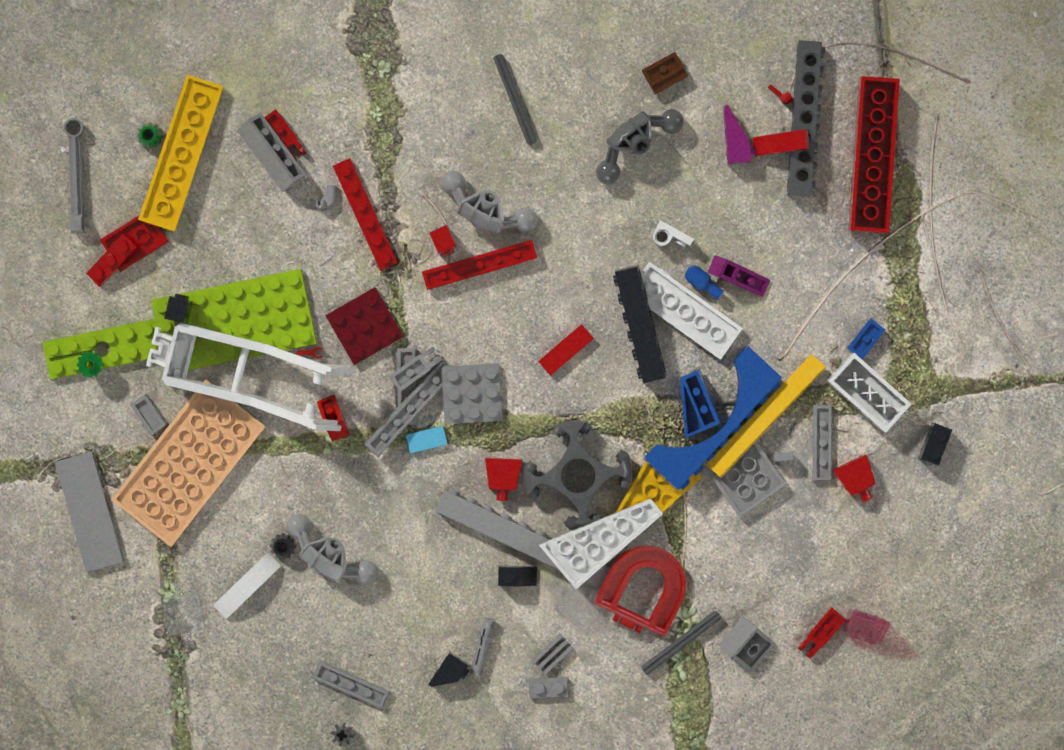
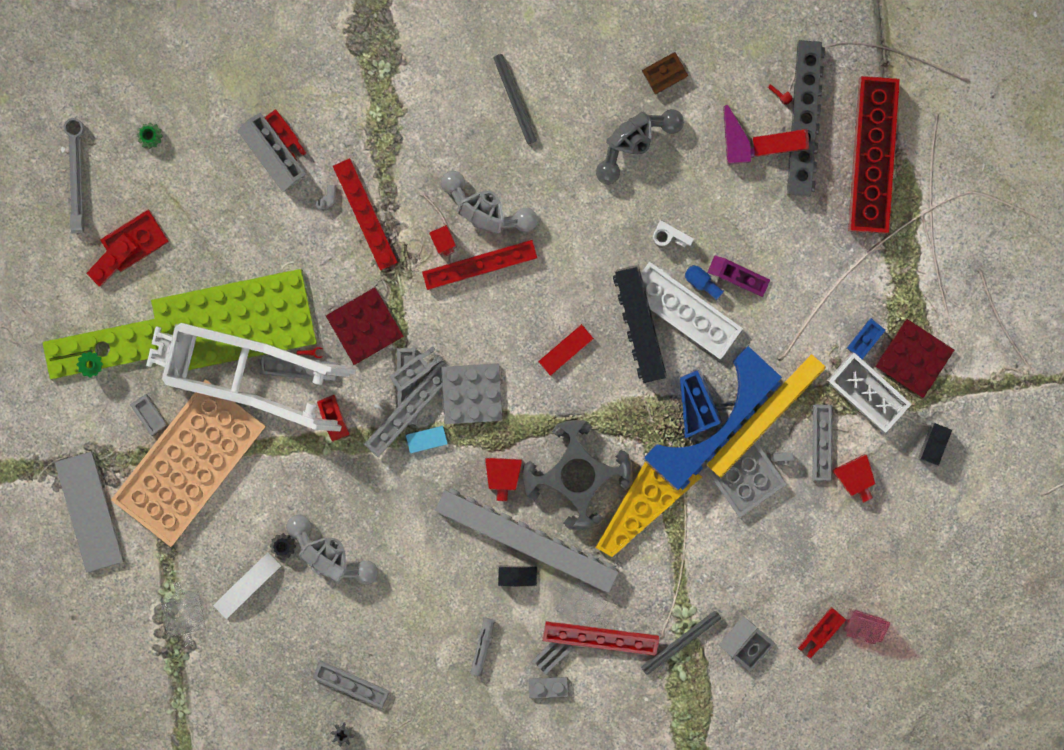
yellow plate [138,74,224,232] -> none
black brick [164,293,193,324] -> none
black slope [428,651,470,687] -> none
white wing [538,499,663,589] -> none
red piece [594,545,686,637] -> none
none -> light grey tile [260,355,338,382]
none -> red plate [542,621,659,656]
none -> dark red plate [875,319,955,398]

